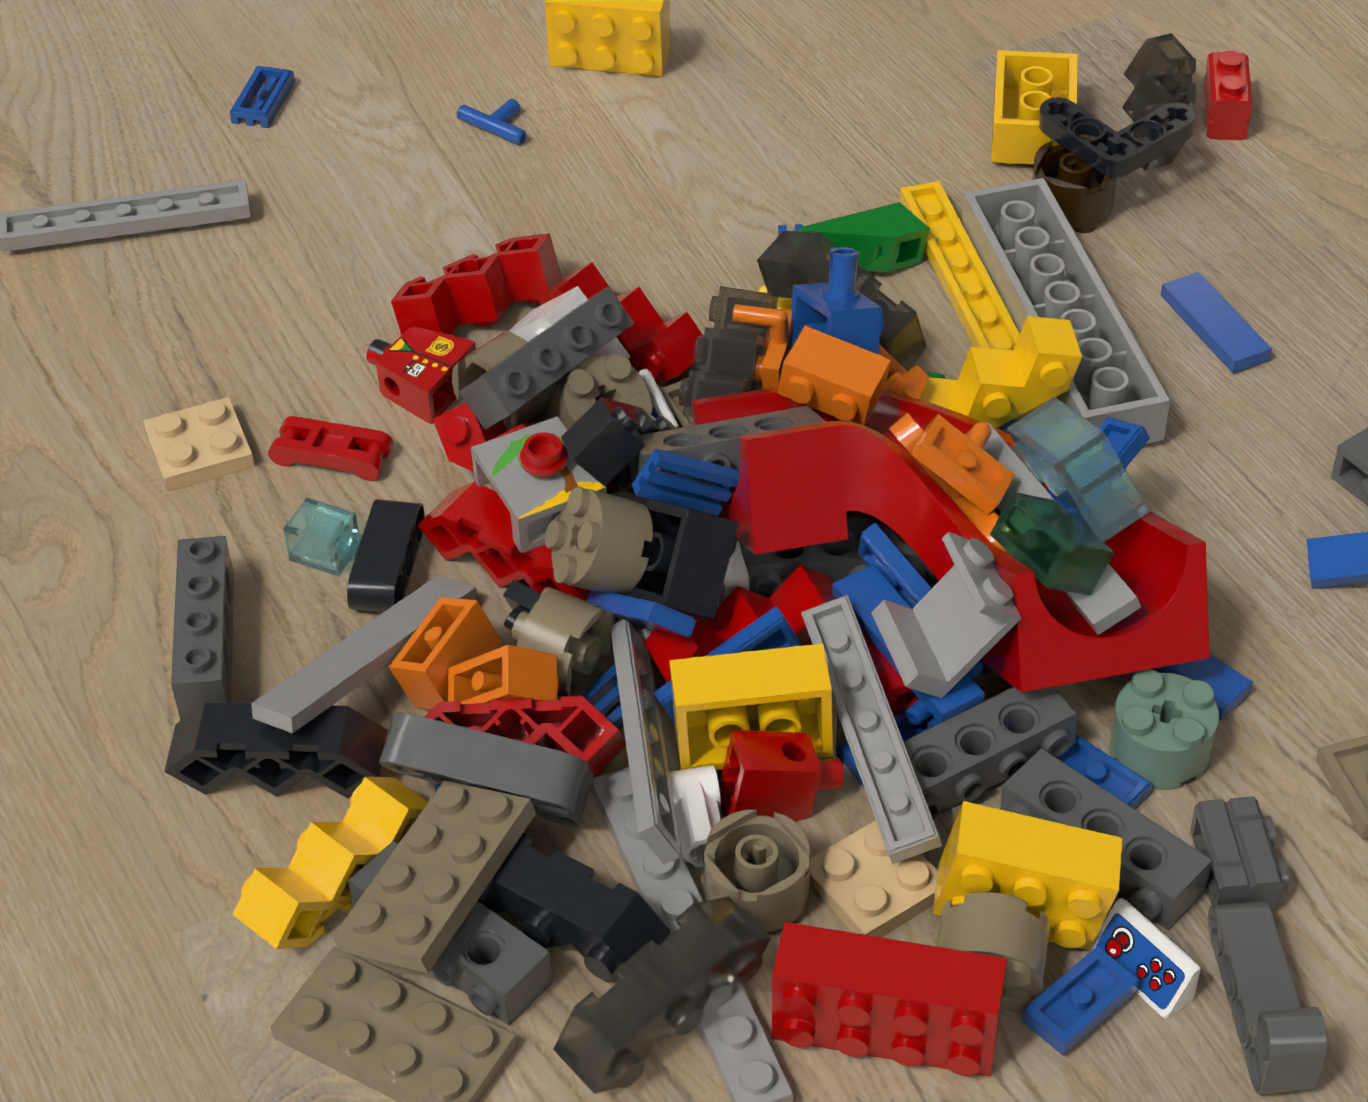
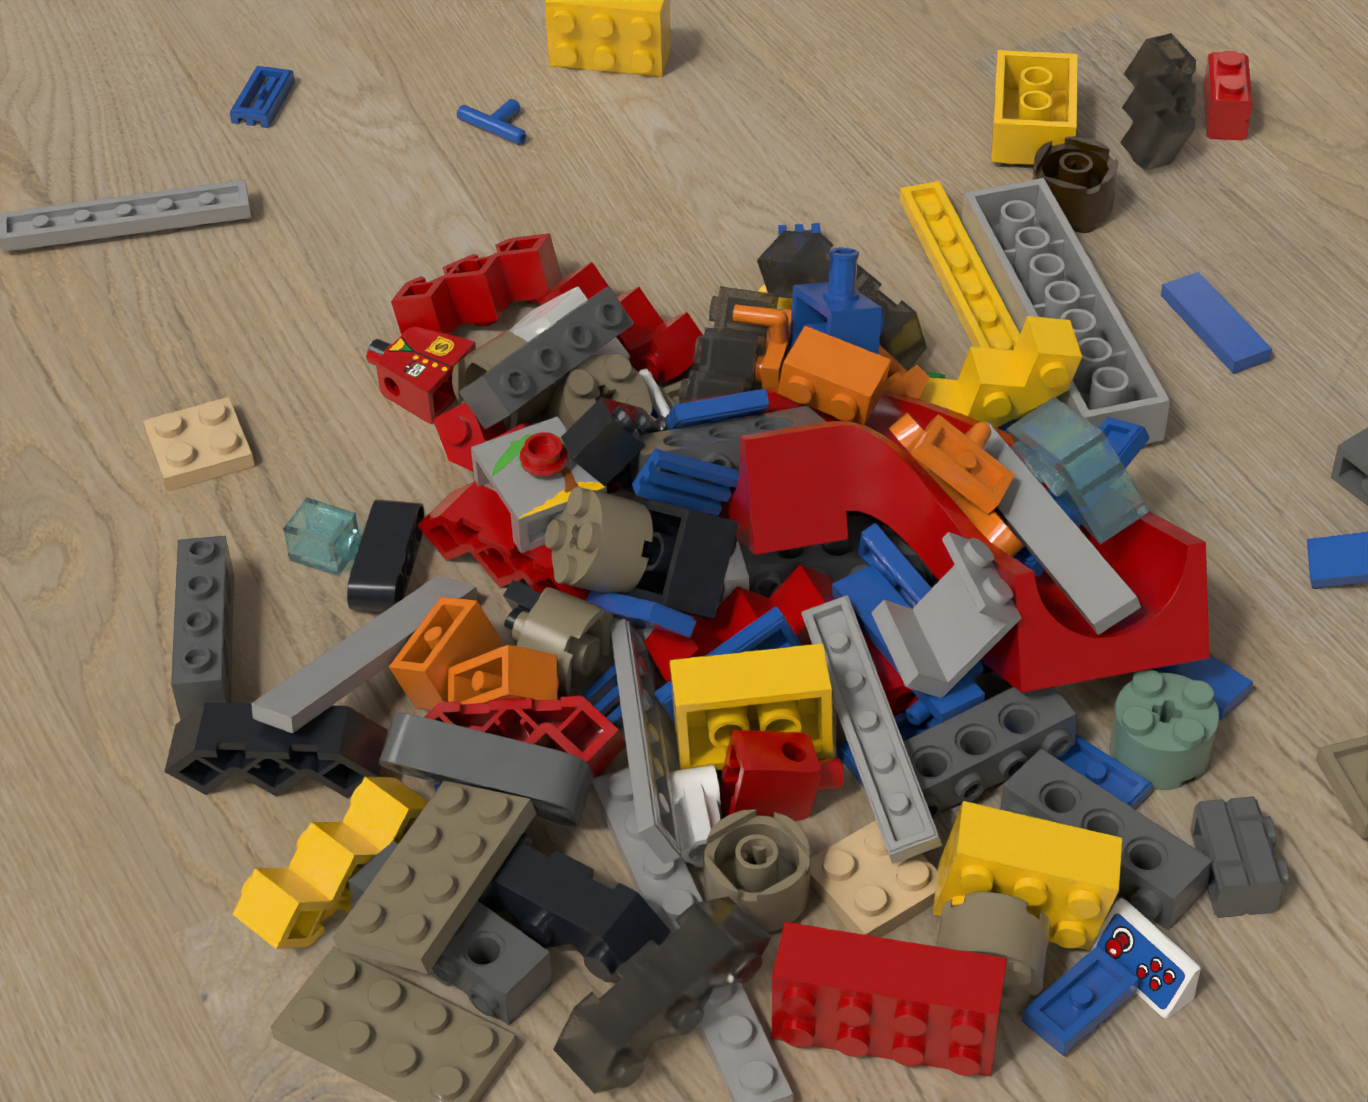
red plate [268,416,394,481] -> none
green slope [792,202,930,272] -> none
clear green brick [990,492,1114,596] -> none
black beam [1039,97,1196,178] -> none
dark grey beam [1208,900,1327,1095] -> none
none -> blue tile [666,389,769,430]

